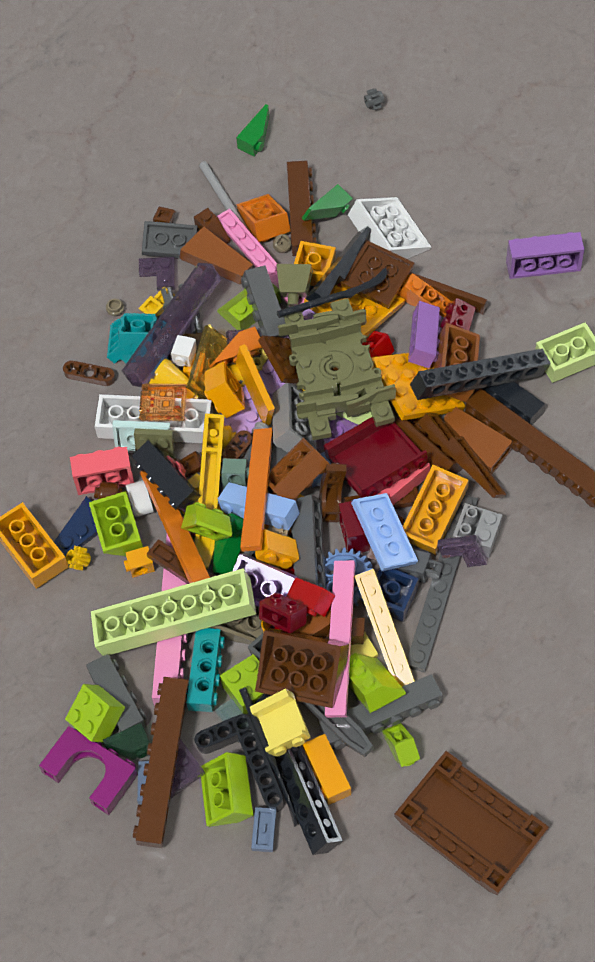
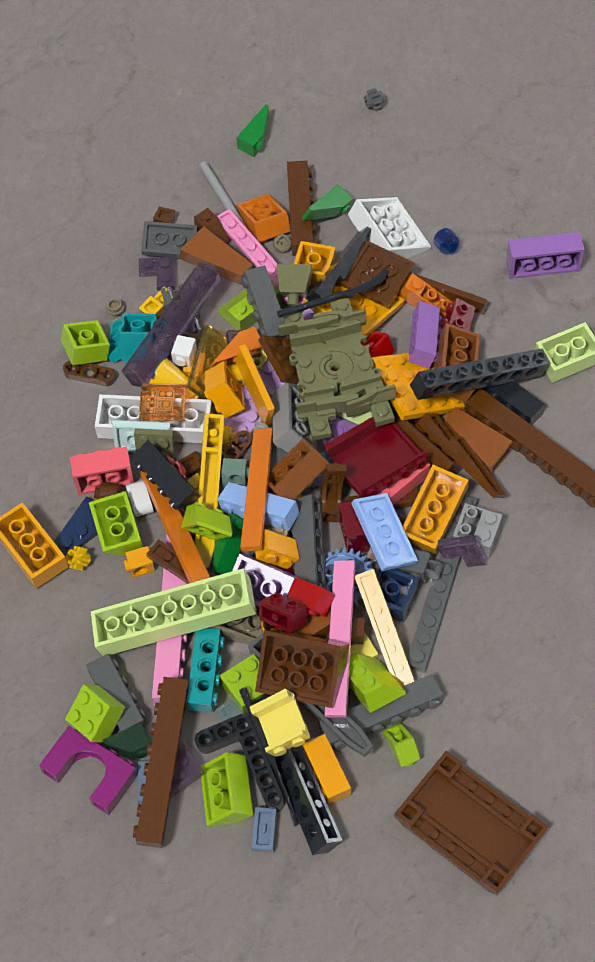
none -> lime brick [61,320,110,365]
none -> clear blue head [433,228,460,254]

